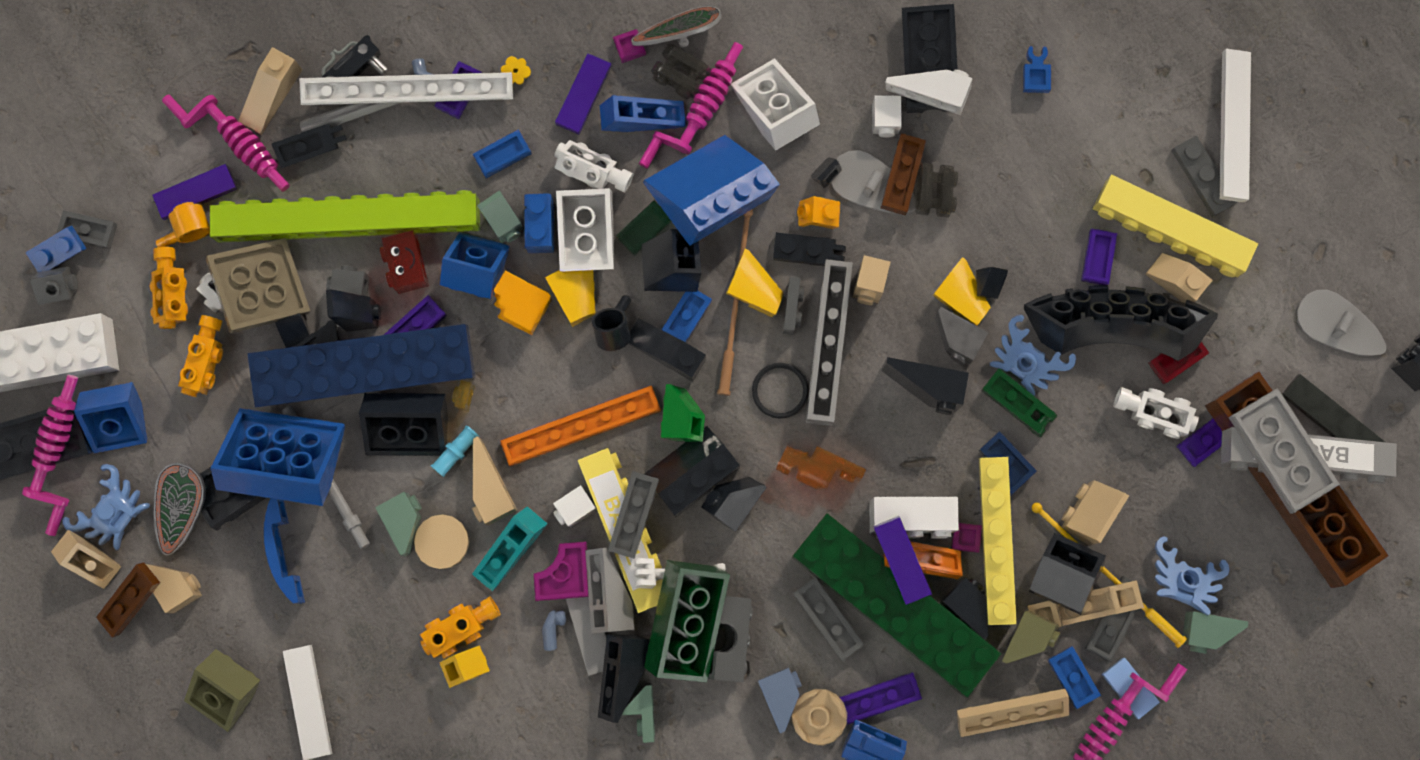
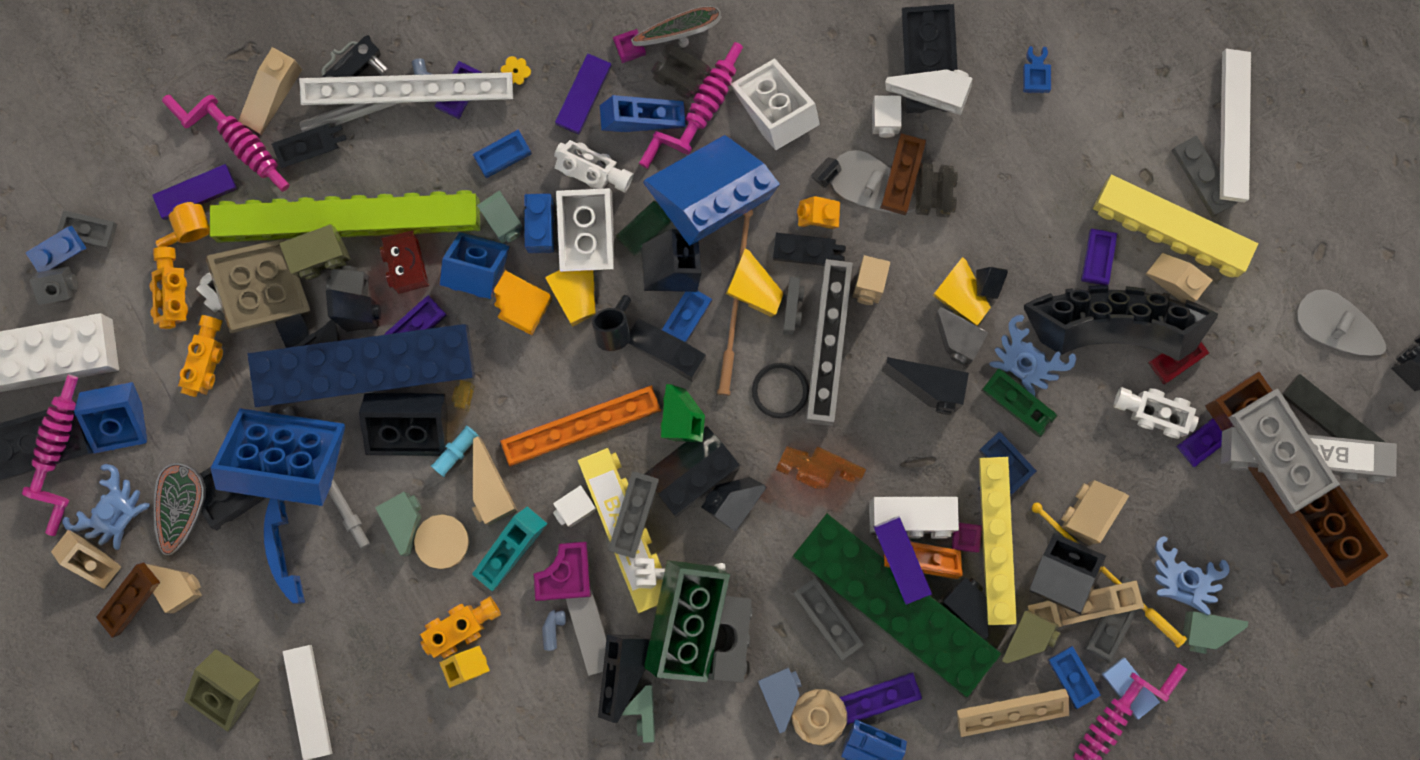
light grey slope [585,548,634,633] -> none
none -> olive slope [279,224,351,280]

